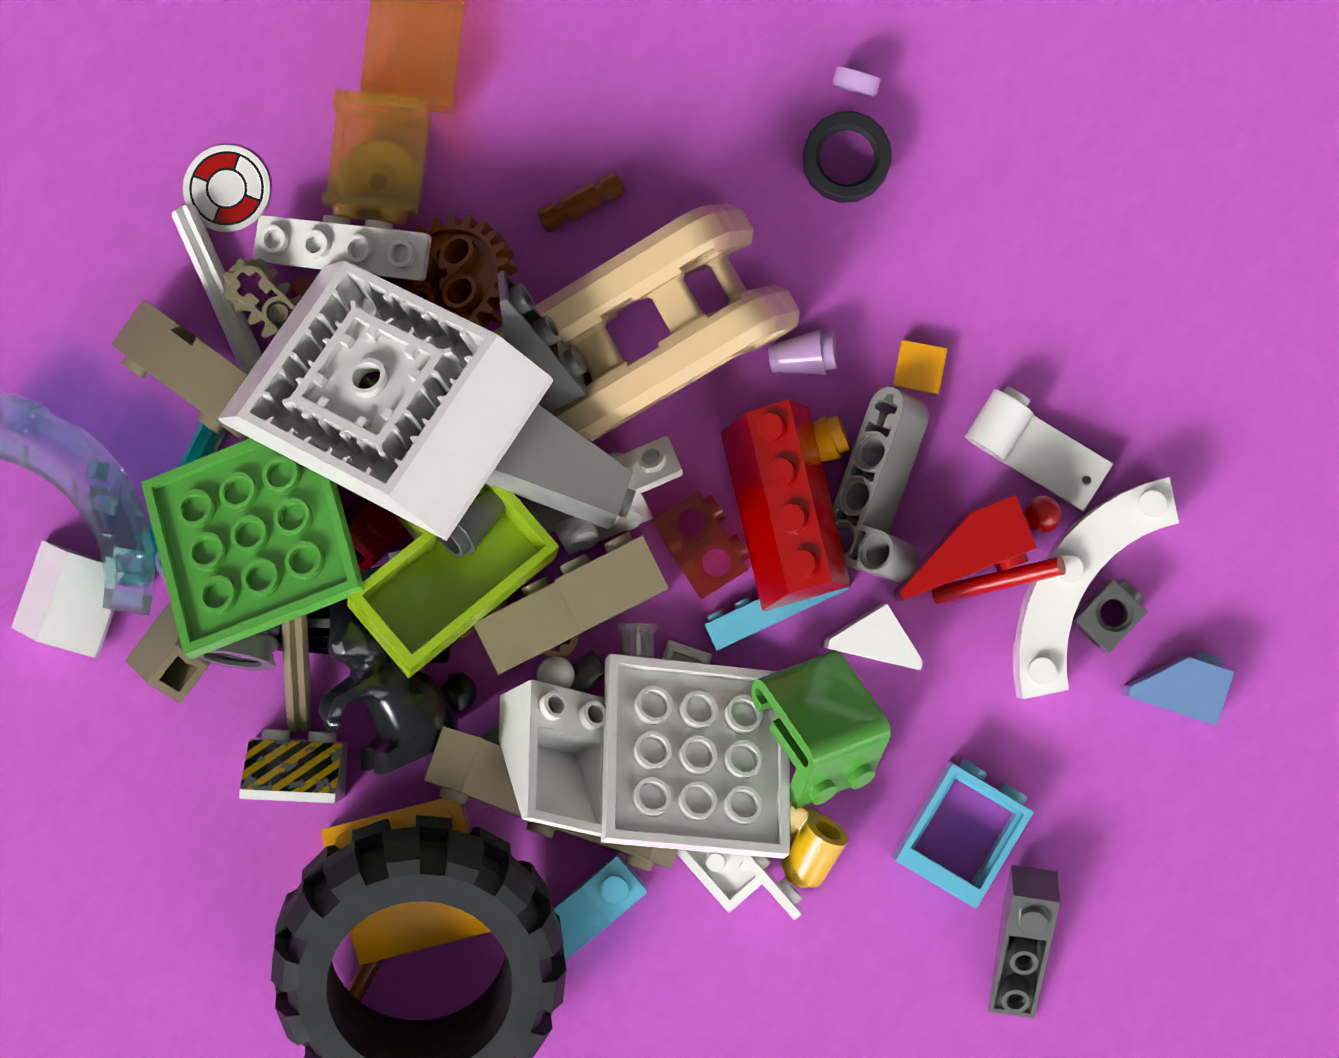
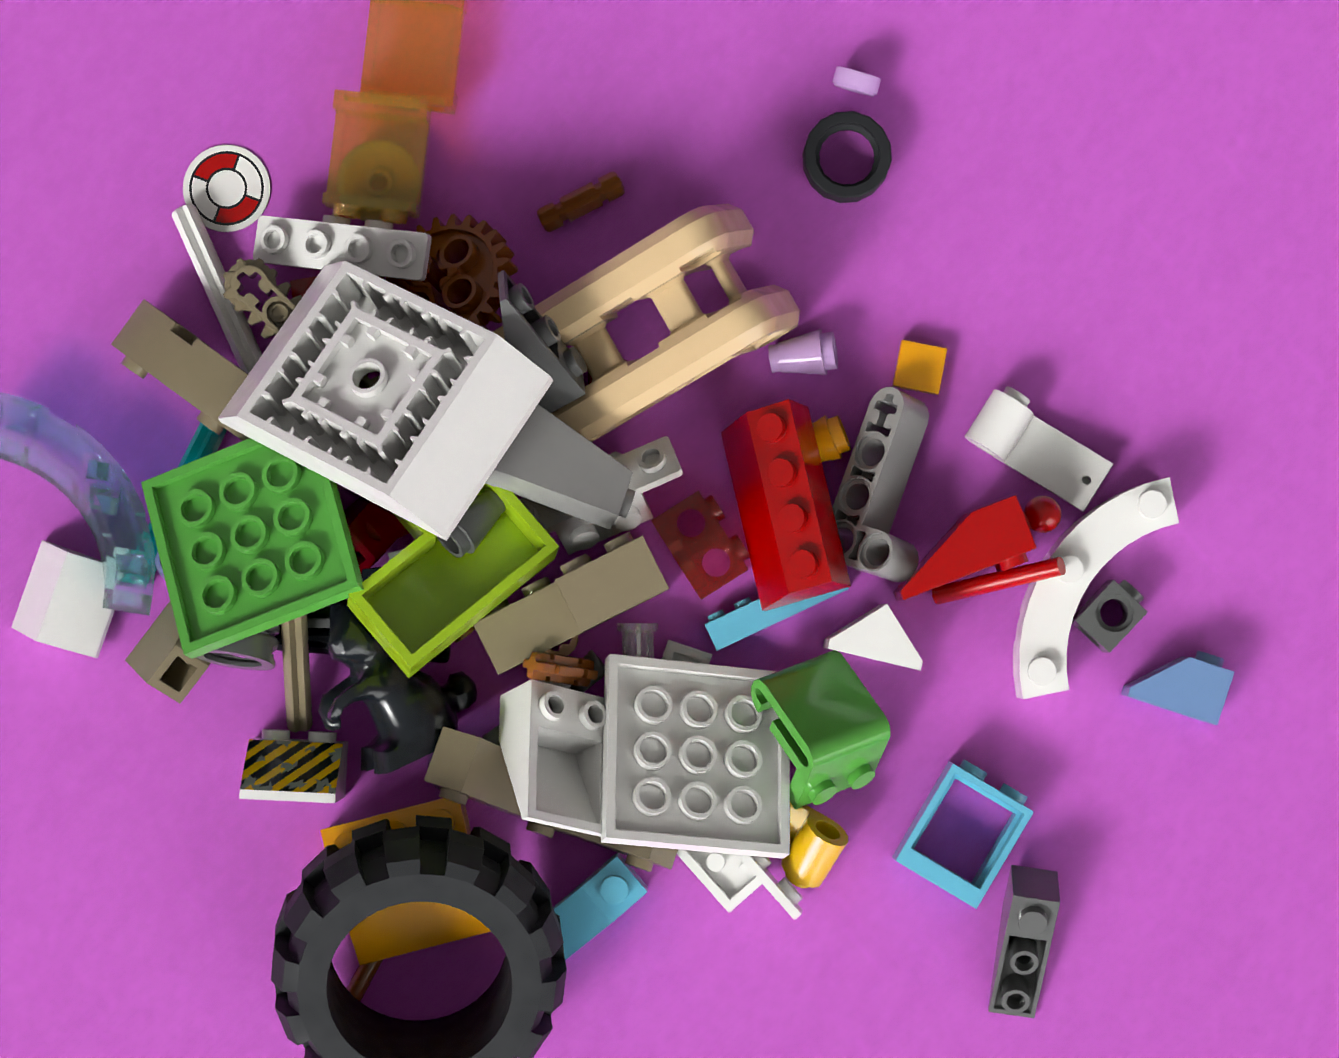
none -> dark orange axle [523,651,598,687]

